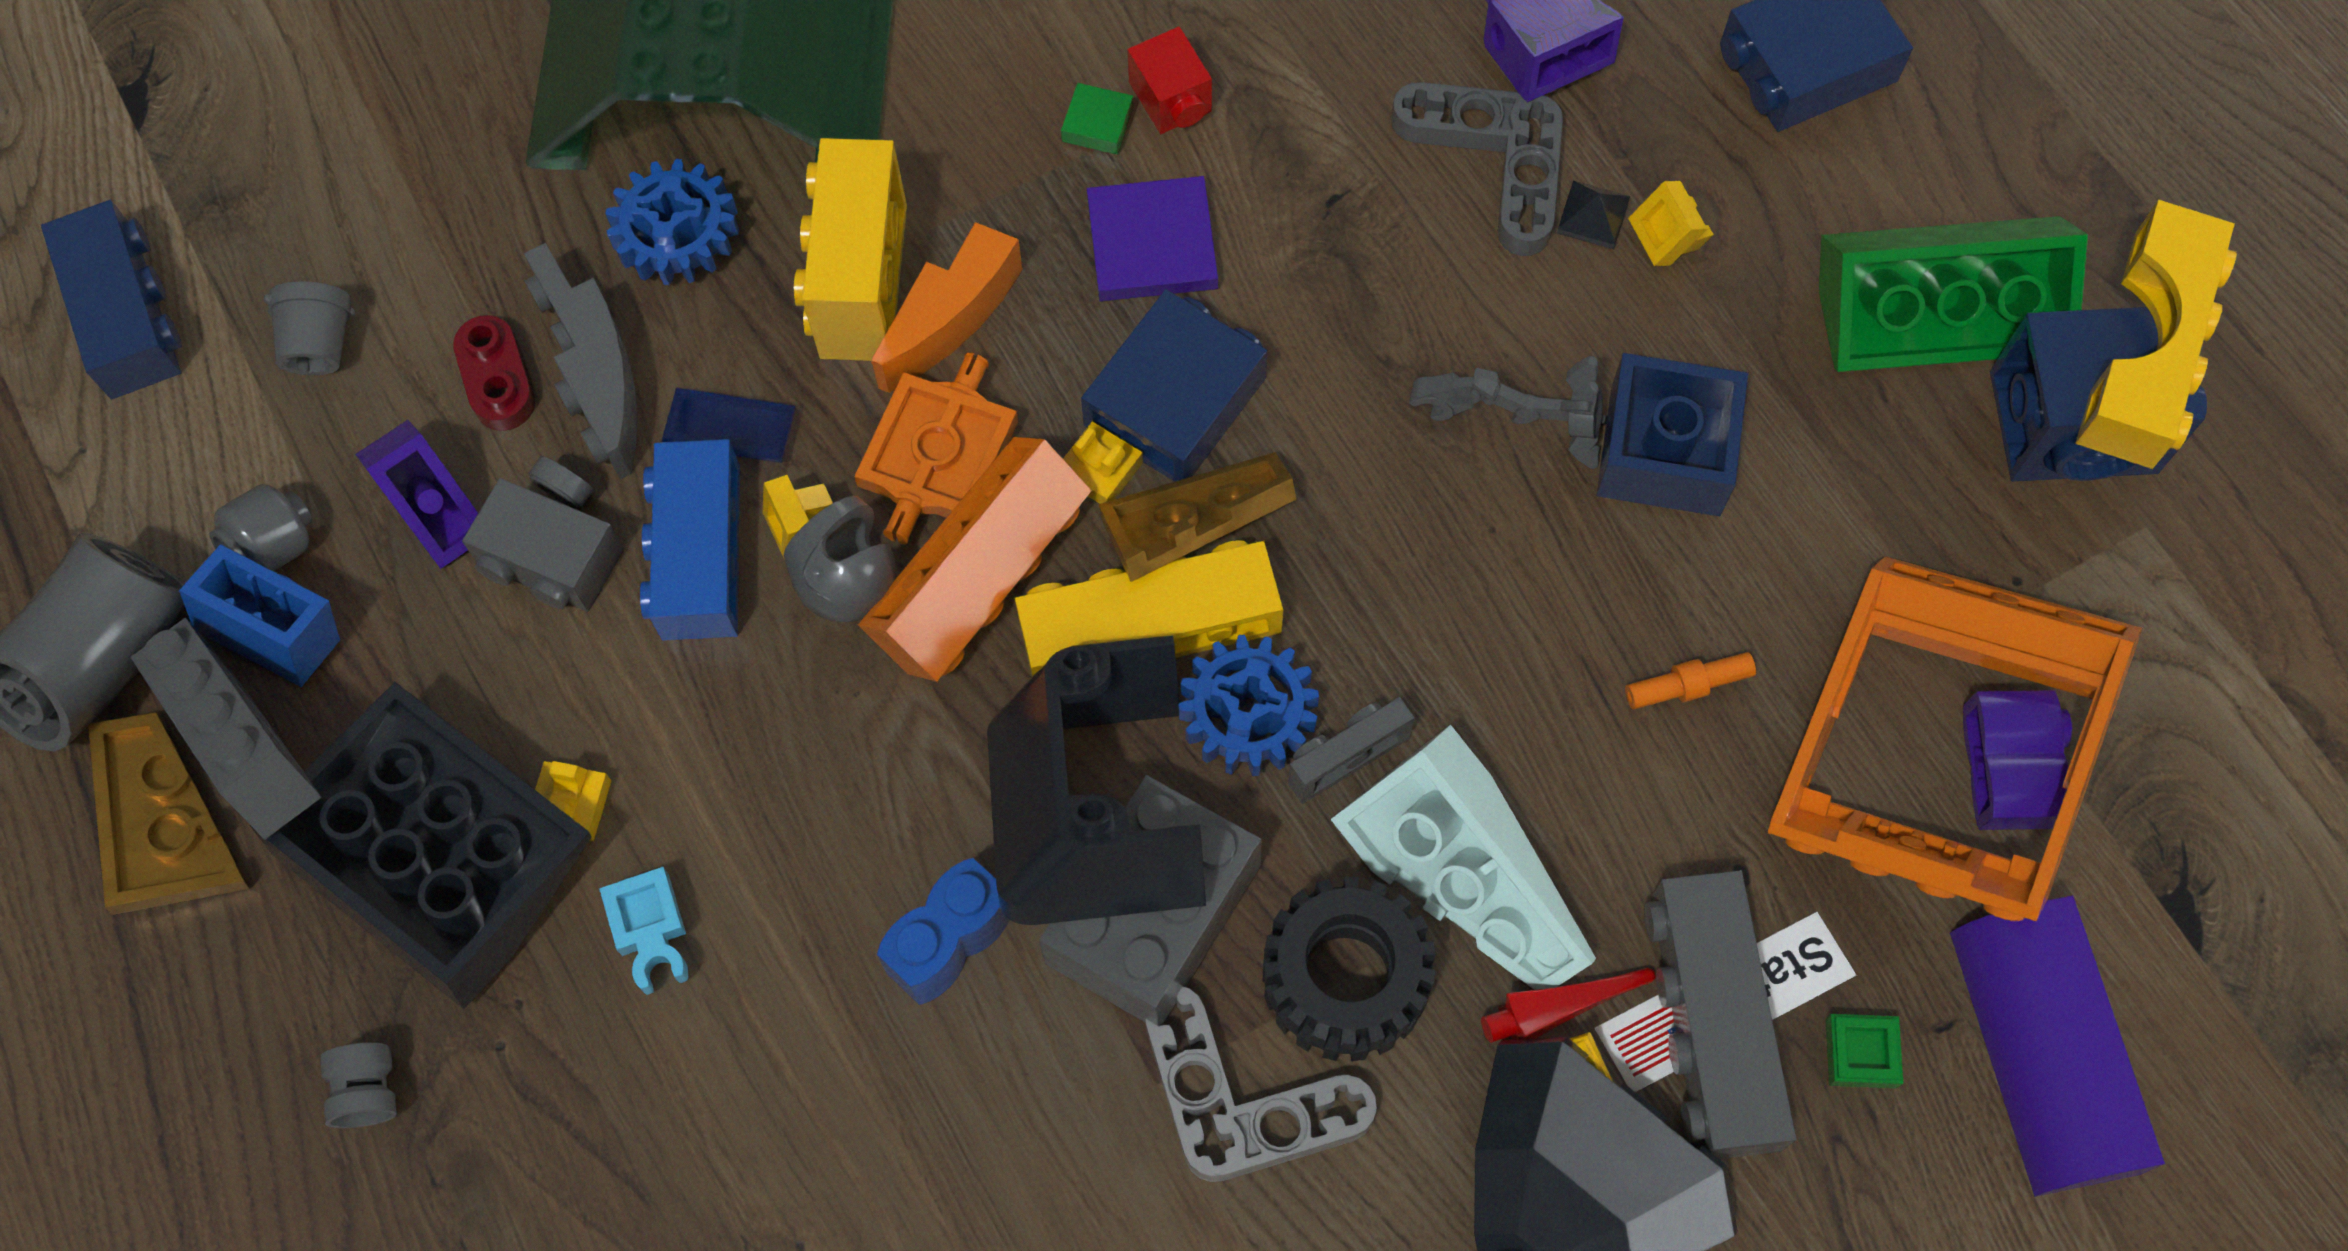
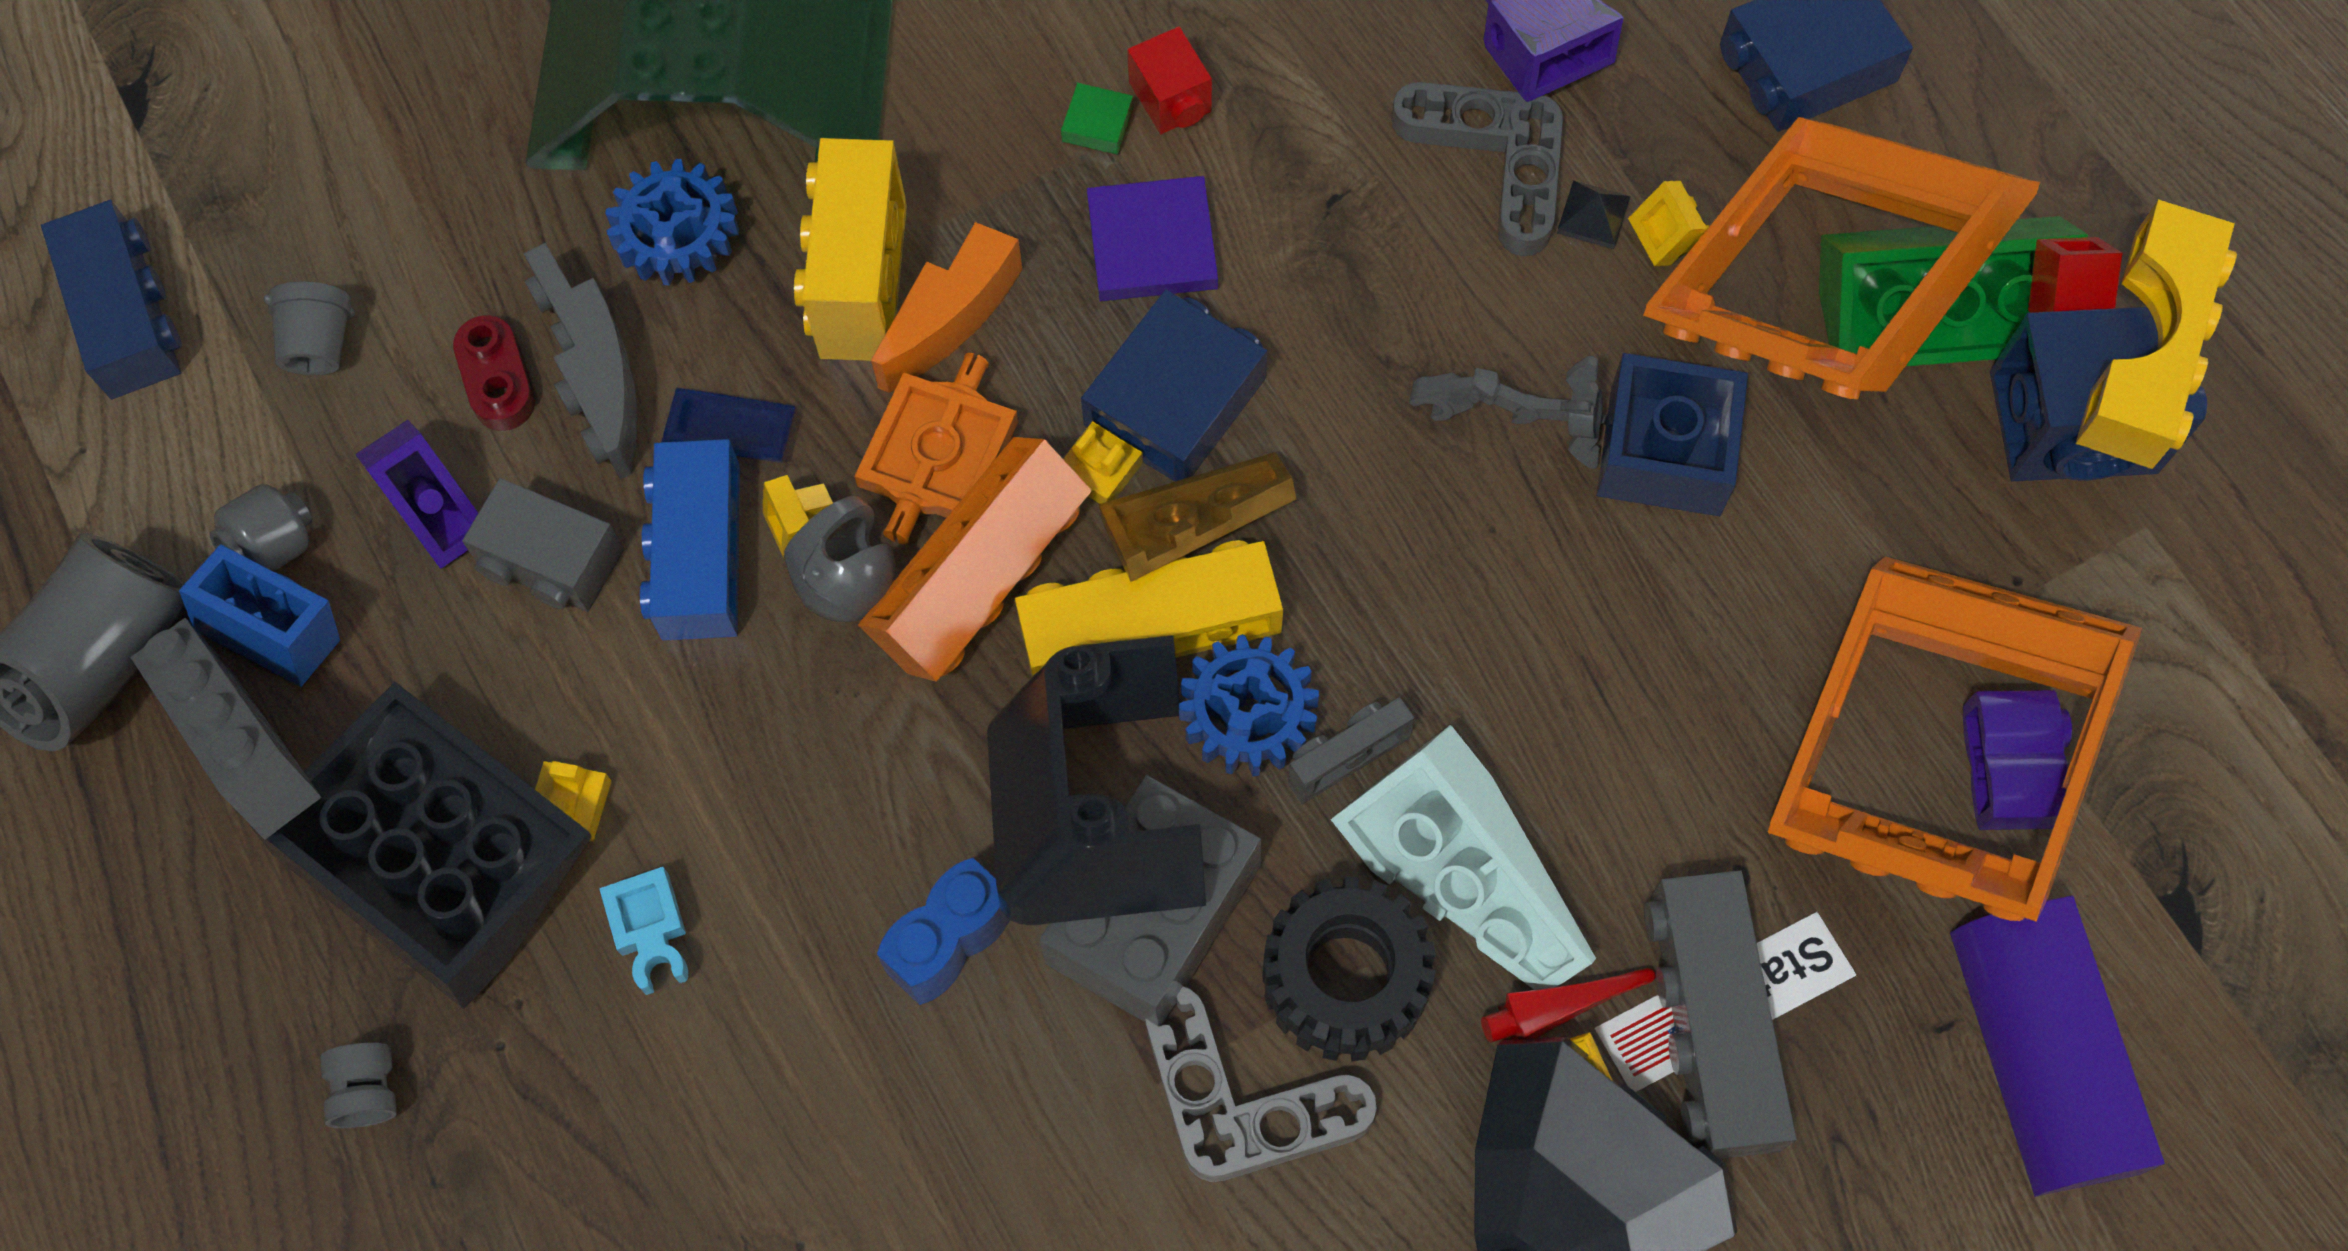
pearl gold wing [88,712,249,915] -> none
dark grey tile [528,456,594,509] -> none
orange bar [1625,652,1756,710] -> none
green tile [1825,1014,1903,1089] -> none
none -> orange window [1643,117,2040,400]
none -> red brick [2028,237,2123,313]

